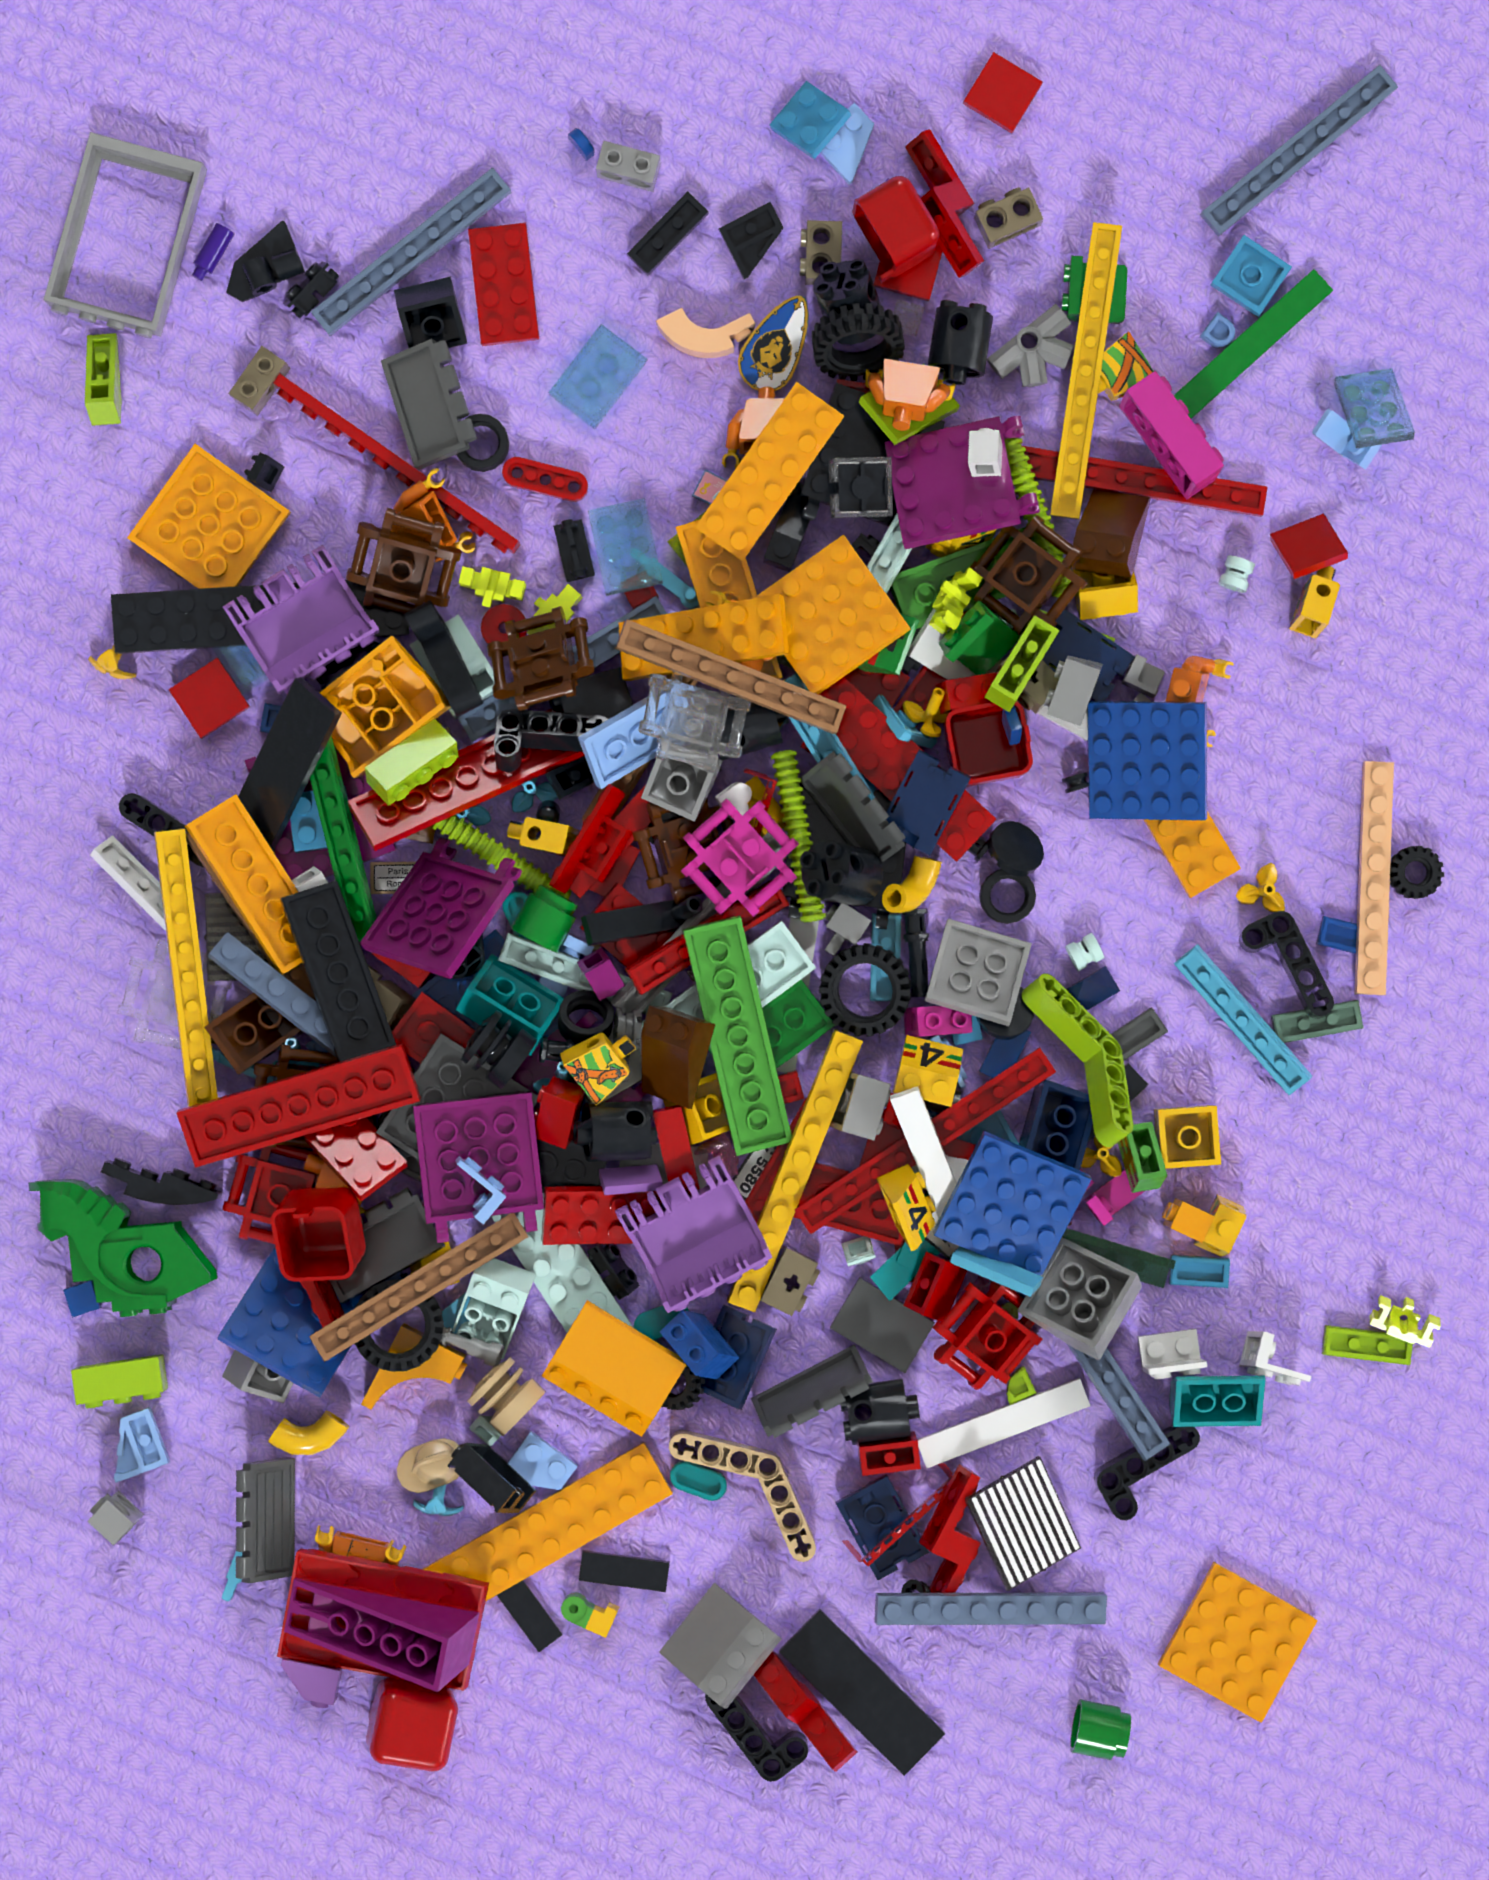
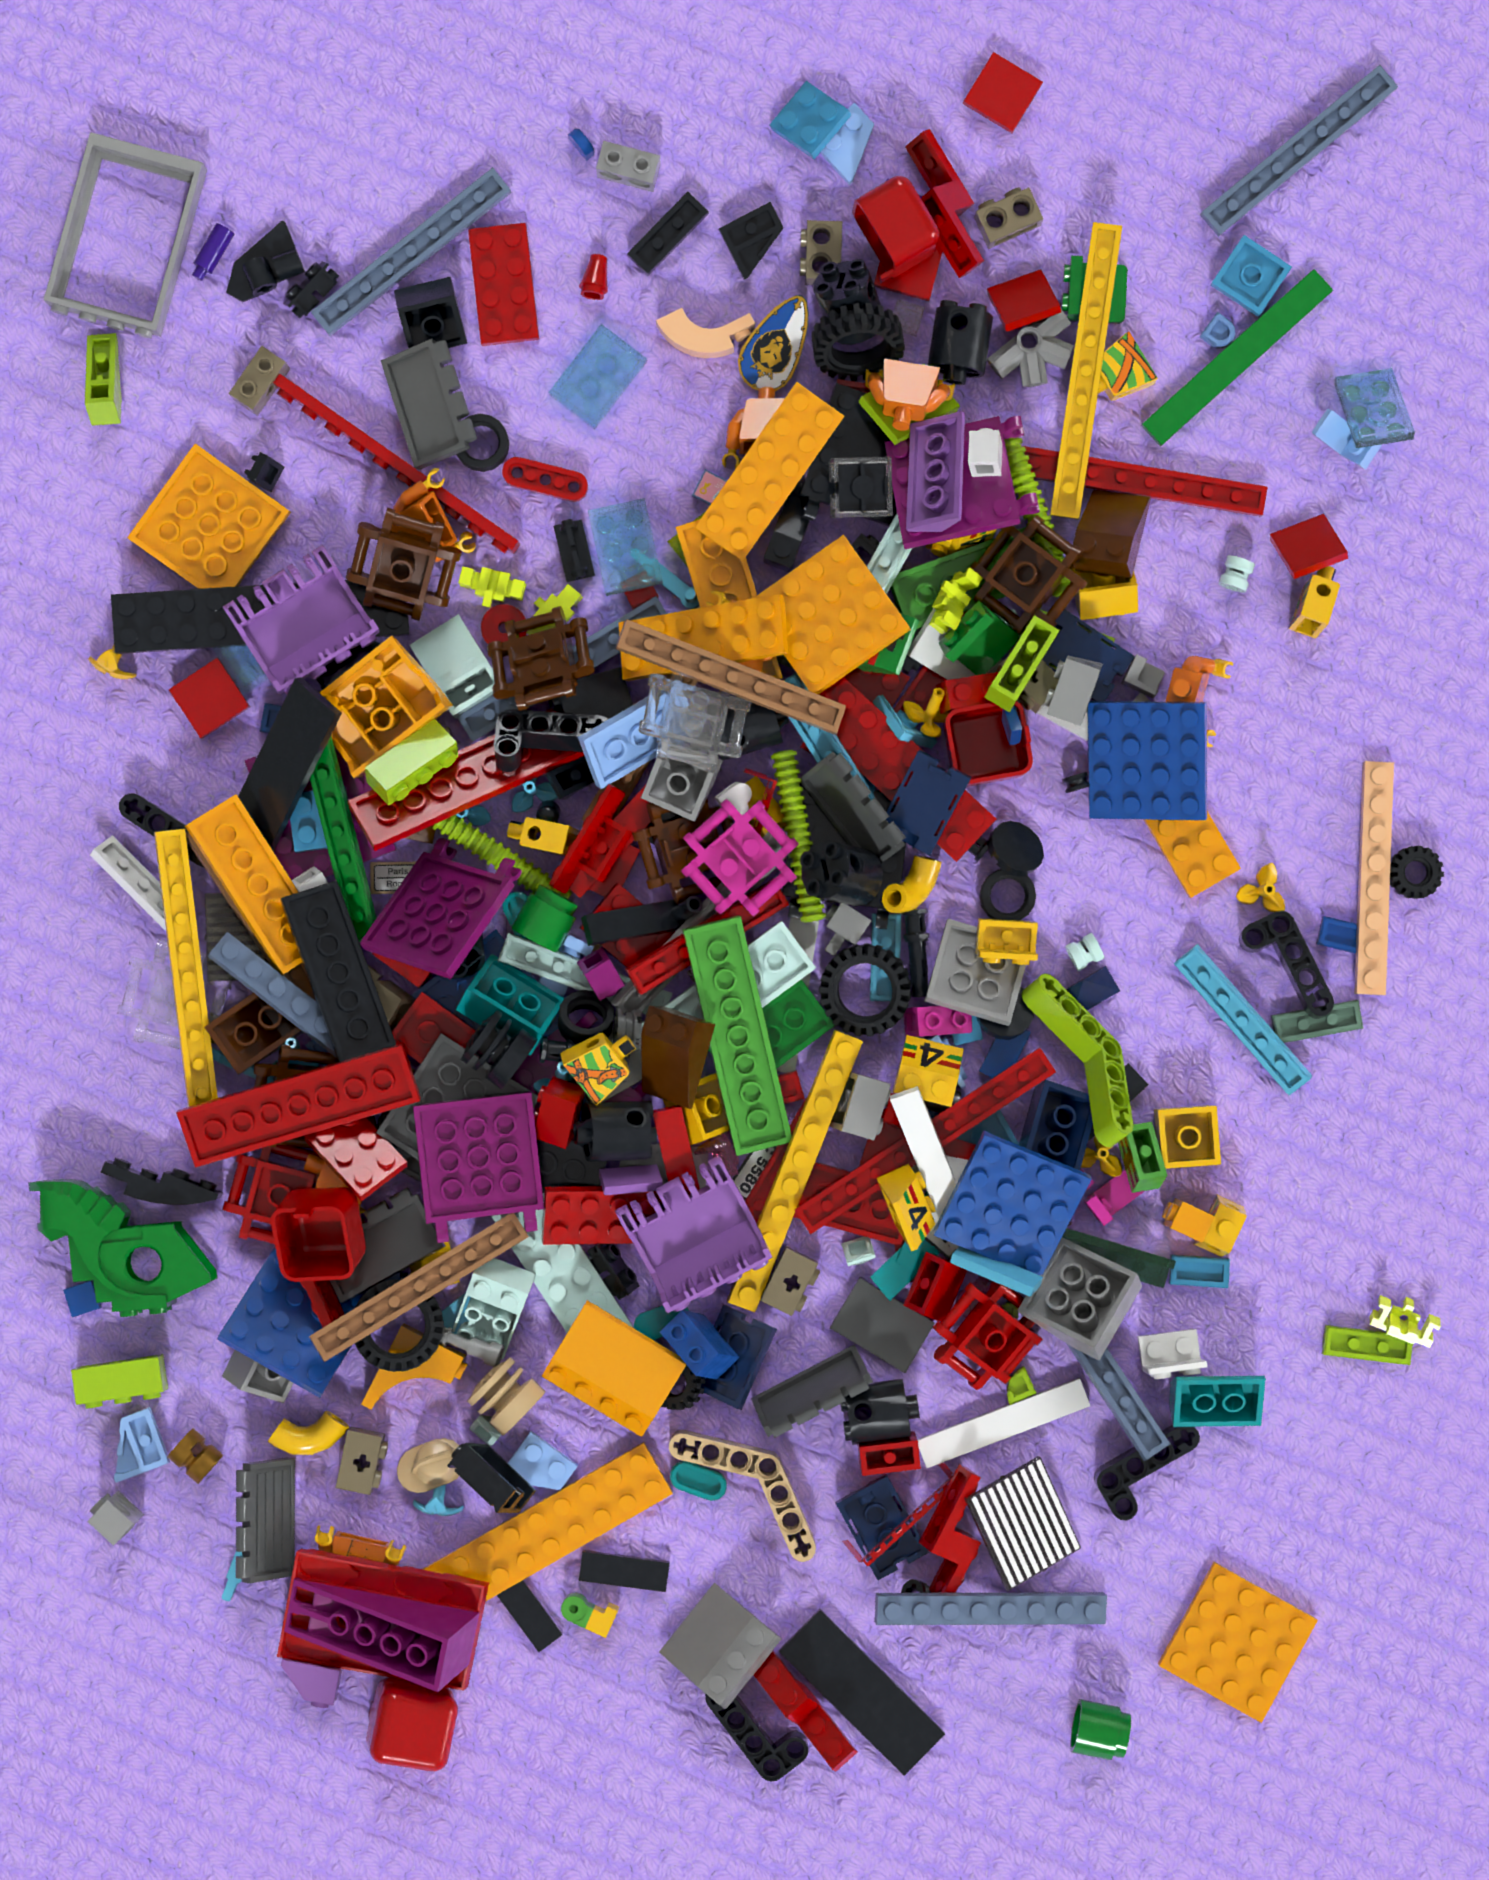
black beam [404,600,484,717] -> none
light blue bracket [455,1156,506,1225] -> none
dark grey tile [1111,1007,1168,1060] -> none
dark pink brick [1119,371,1224,500] -> none
white bracket [1239,1331,1311,1386] -> none
none -> pearl gold wheel [167,1428,223,1484]
none -> dark tan brick [335,1427,388,1495]
none -> red cone [579,254,608,300]
none -> medium lavender slope [906,411,965,532]
none -> yellow bracket [975,918,1038,965]
none -> red tile [987,269,1061,332]

